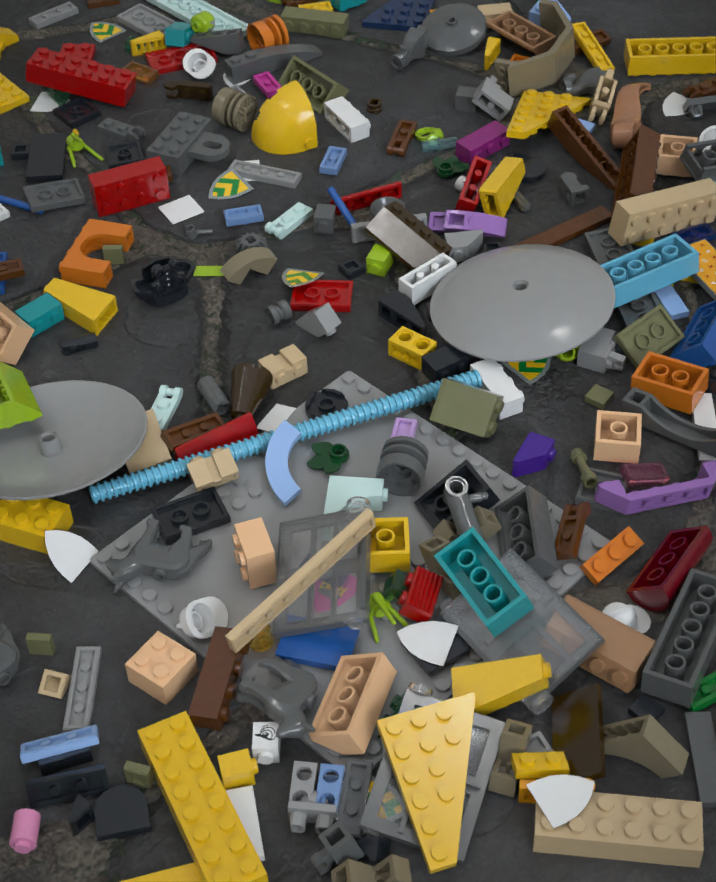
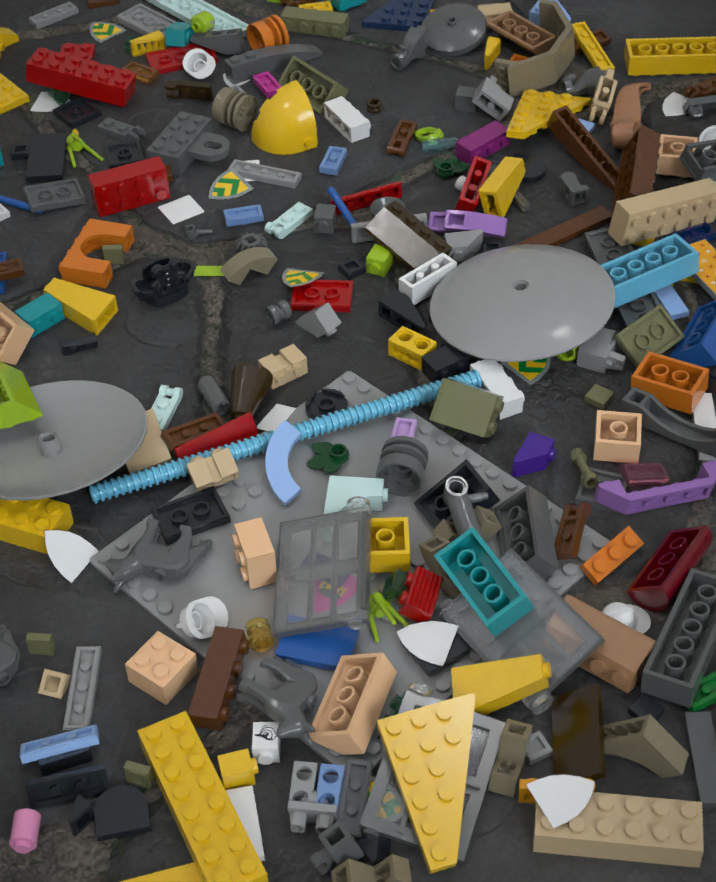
tan tile [225,508,376,653] -> none
yellow plate [511,751,570,779] -> none

